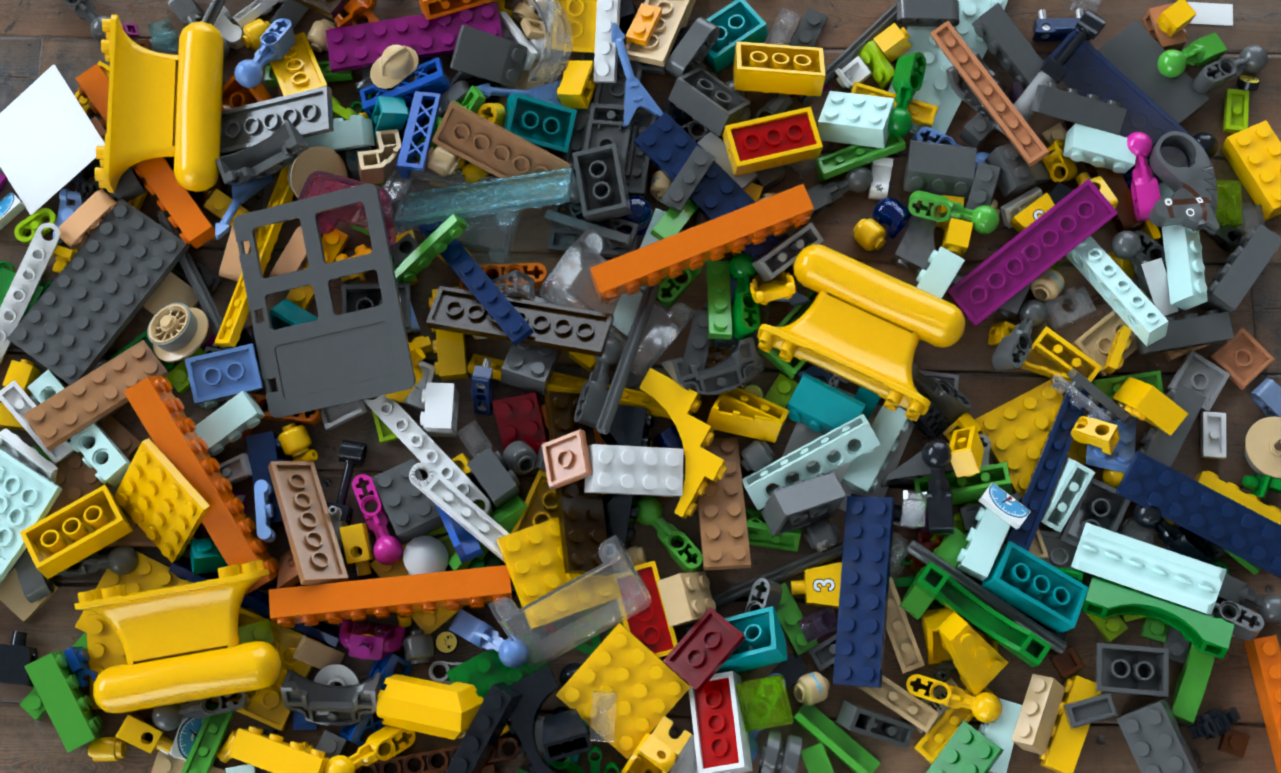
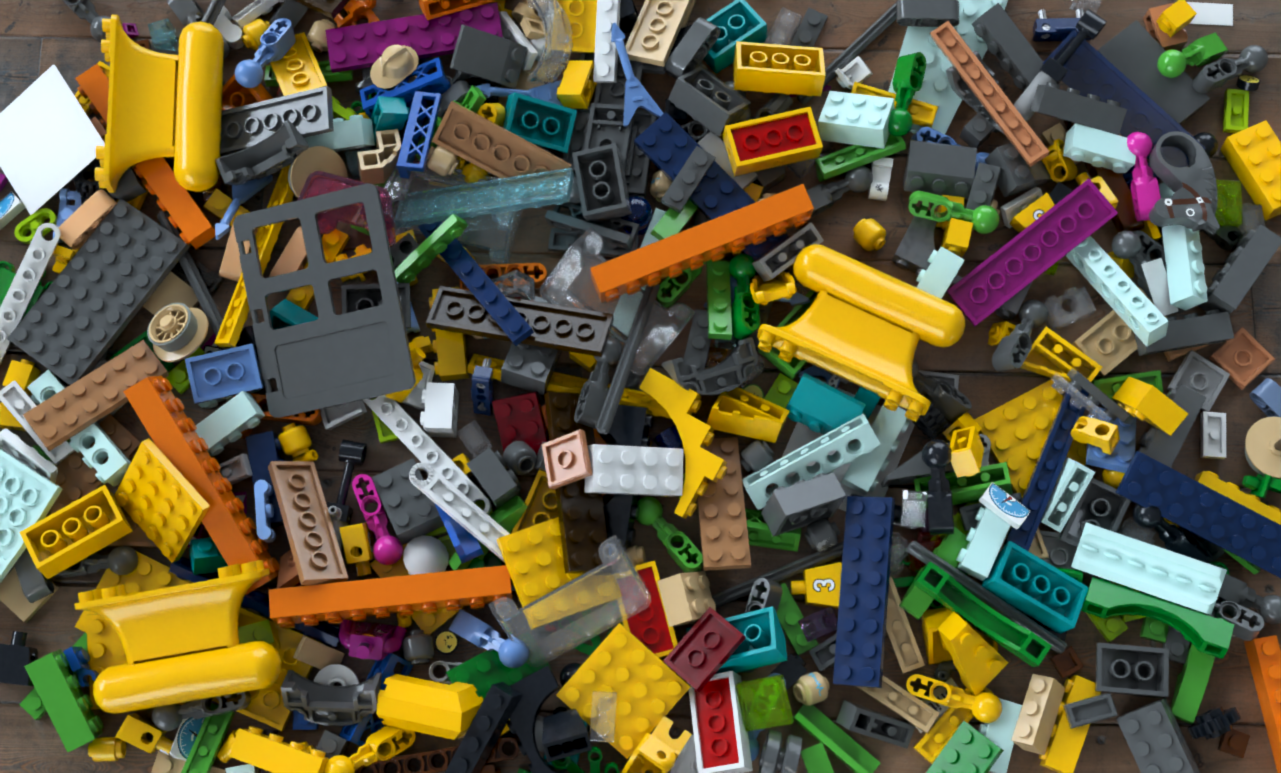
light orange plate [625,3,662,47] -> none
lime plate [858,40,895,89] -> none
clear blue helmet [872,197,912,239] -> none
yellow brick [873,23,912,63] -> none
clear purple tile [1008,81,1024,104] -> none
tan head [1031,268,1065,302] -> none
yellow plate [1102,325,1132,375] -> none

